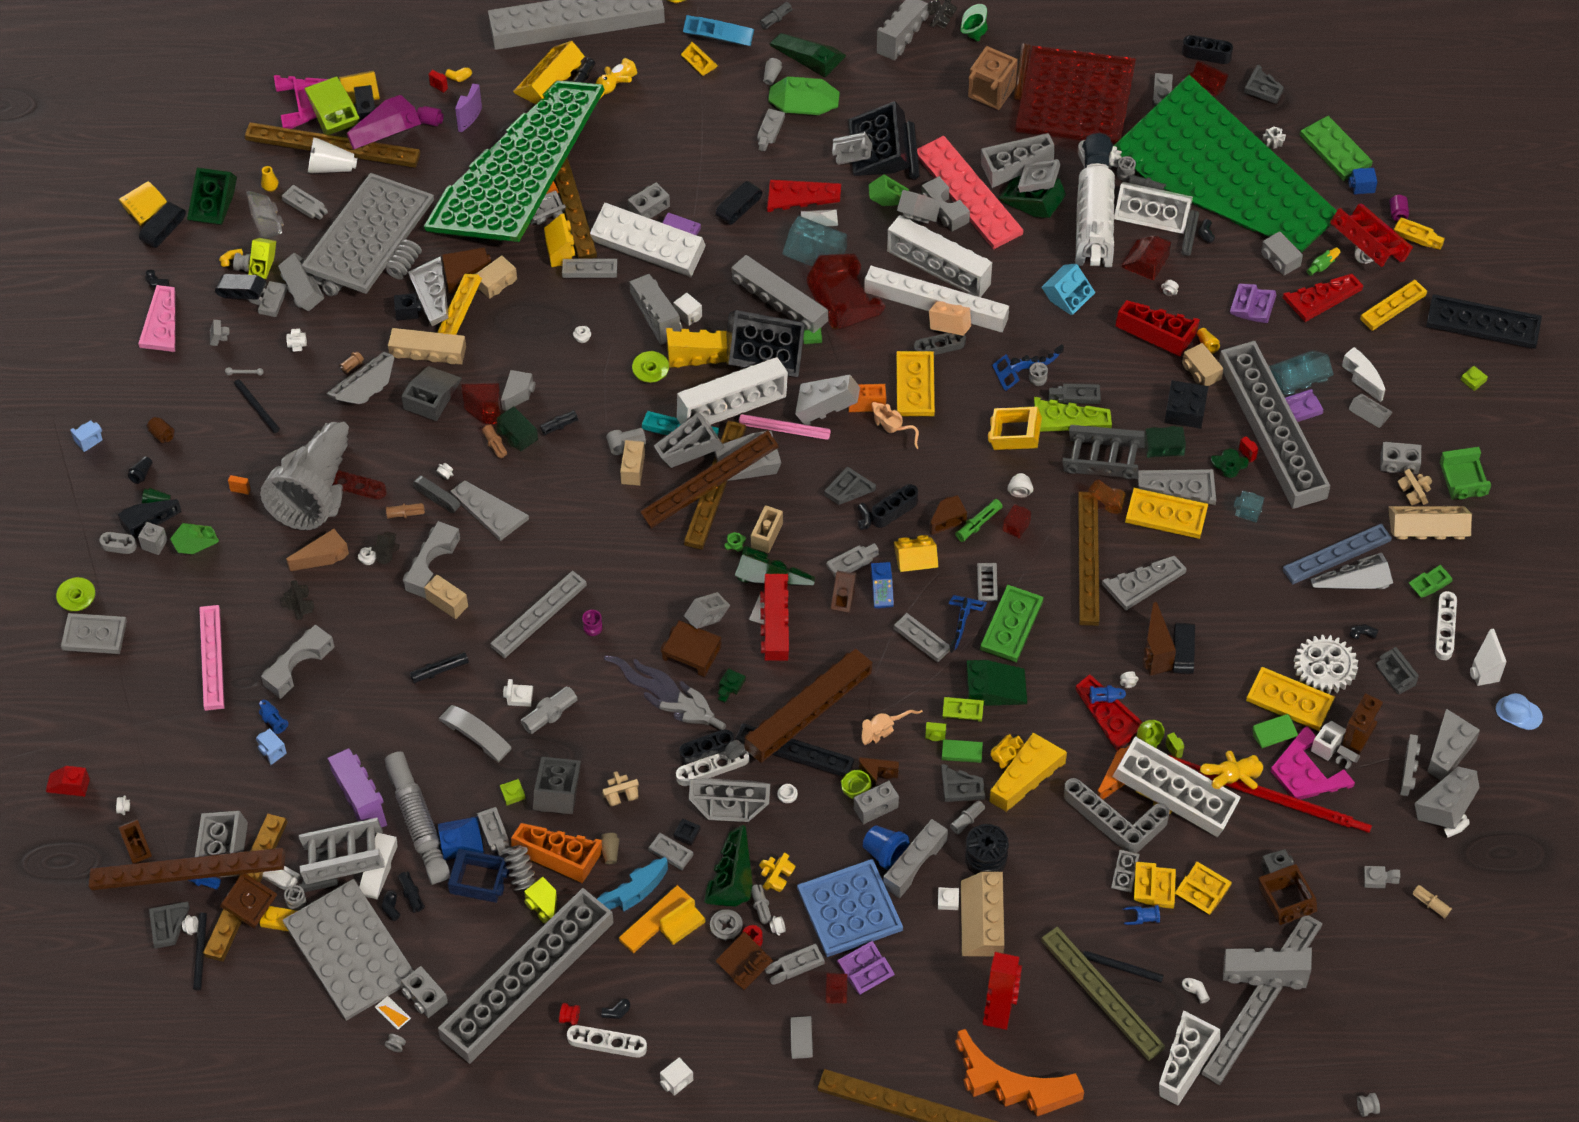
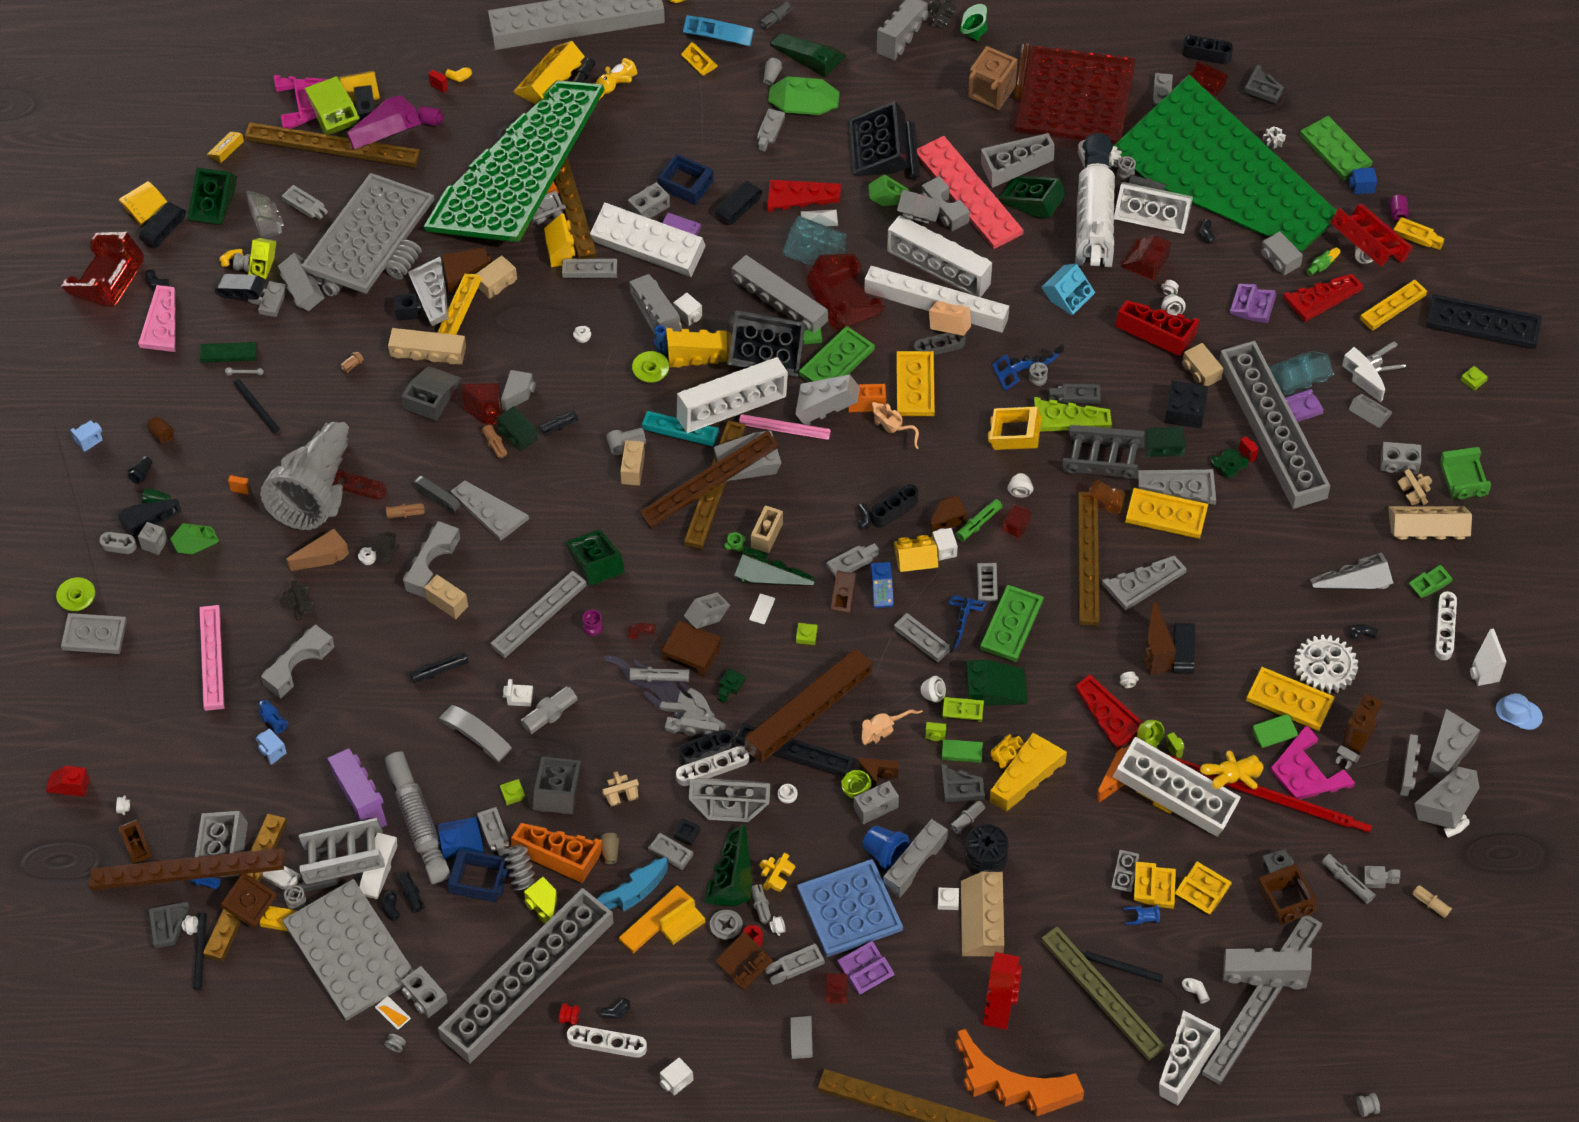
light grey tile [210,320,229,346] -> none
yellow cone [261,166,279,191] -> none
white gear [286,329,307,352] -> none
white cone [308,137,357,173] -> none
light grey wedge [327,352,394,404] -> none
white plate [436,463,453,480] -> none
medium lavender slope [455,84,482,132] -> none
light grey wedge [654,412,724,468] -> none
dark grey tile [724,740,745,760] -> none
red wedge [760,574,789,661] -> none
dark grey wing [824,466,876,505] -> none
light grey hinge [832,132,872,165] -> none
light grey plate [1018,159,1060,192] -> none
light grey beam [1064,778,1170,853] -> none
blue piece [1090,685,1126,704] -> none
dark grey axle [1181,210,1199,256] -> none
yellow cone [1197,328,1220,354] -> none
clear light blue brick [1233,491,1265,523] -> none
sand blue tile [1283,523,1392,585] -> none
white slope [1311,721,1346,761] -> none
dark grey hinge [1376,647,1419,695] -> none
none -> clear red windscreen [61,232,144,307]
none -> dark green tile [200,342,257,363]
none -> yellow slope [207,132,244,164]
none -> dark green slope [565,529,625,585]
none -> clear red arm [628,622,656,639]
none -> light grey pin [630,667,689,682]
none -> blue pin [654,325,667,356]
none -> dark blue window [657,153,714,205]
none -> light grey hinge [665,717,721,736]
none -> lime plate [796,623,818,645]
none -> bright green plate [799,326,875,382]
none -> white cone [921,676,946,703]
none -> white brick [933,528,958,561]
none -> white cone [1161,294,1186,316]
none -> light grey pin [1322,854,1376,904]
none -> light grey plant [1366,341,1406,372]

